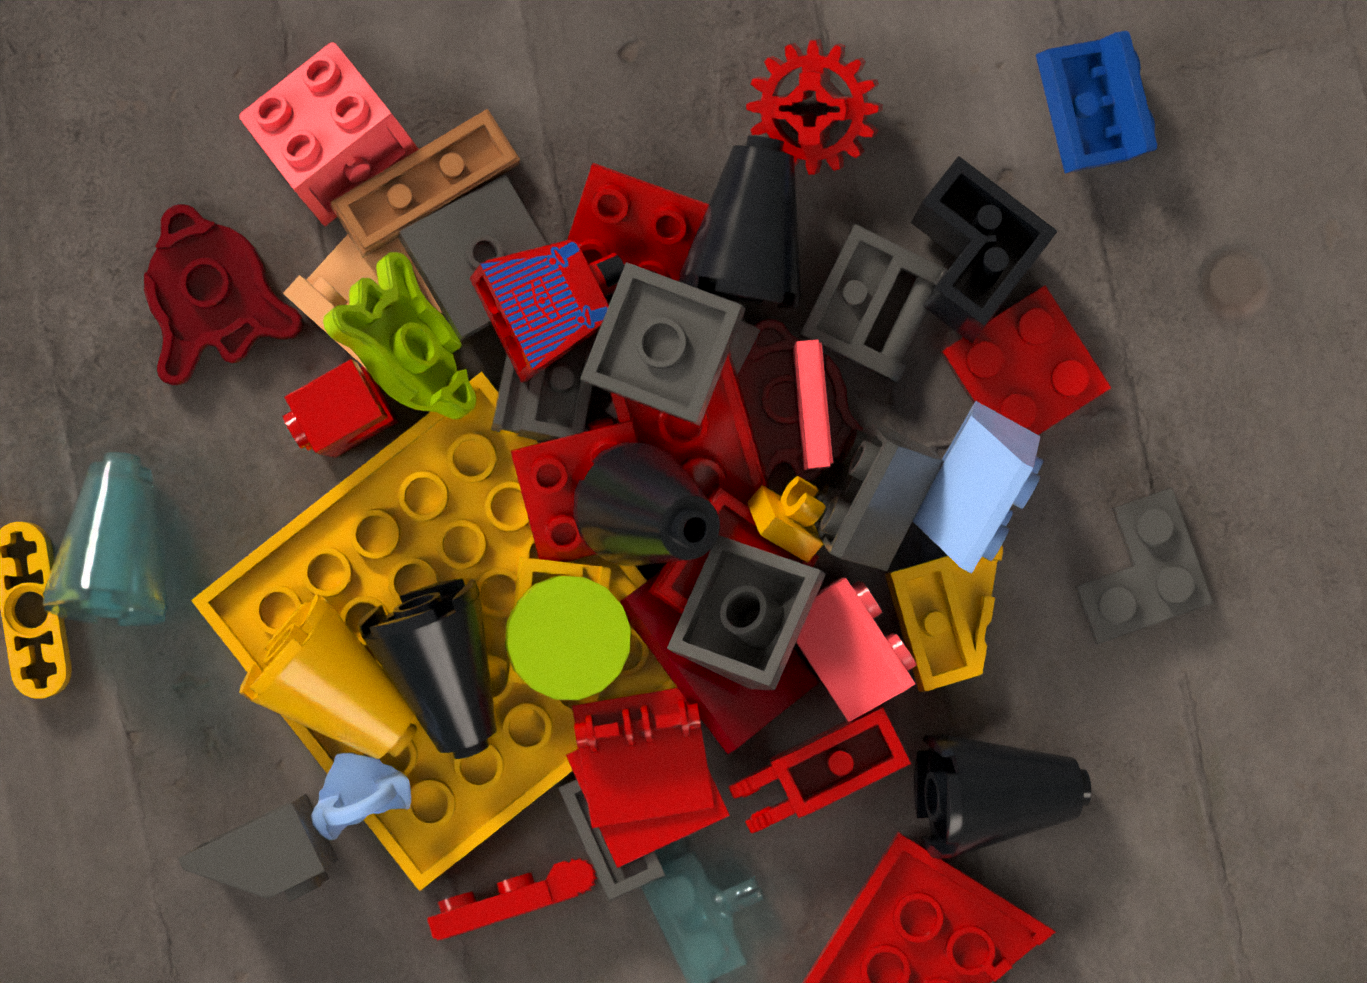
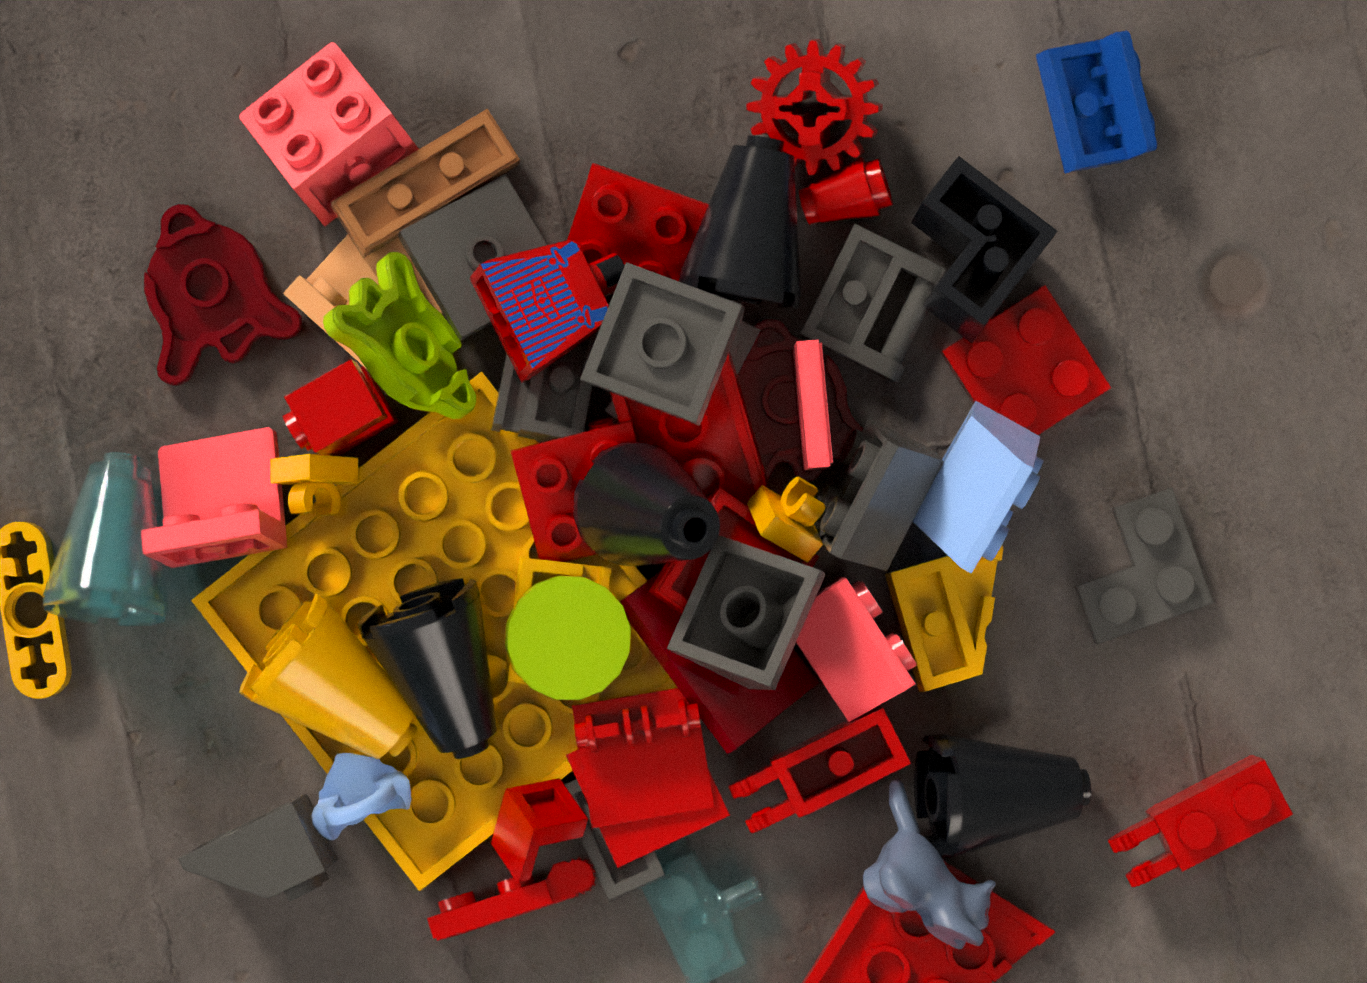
none -> coral bracket [141,427,288,568]
none -> yellow tile [270,454,358,516]
none -> red panel [491,778,588,882]
none -> red cone [798,157,893,225]
none -> sand blue animal [863,778,996,949]
none -> red hinge [1108,755,1293,887]

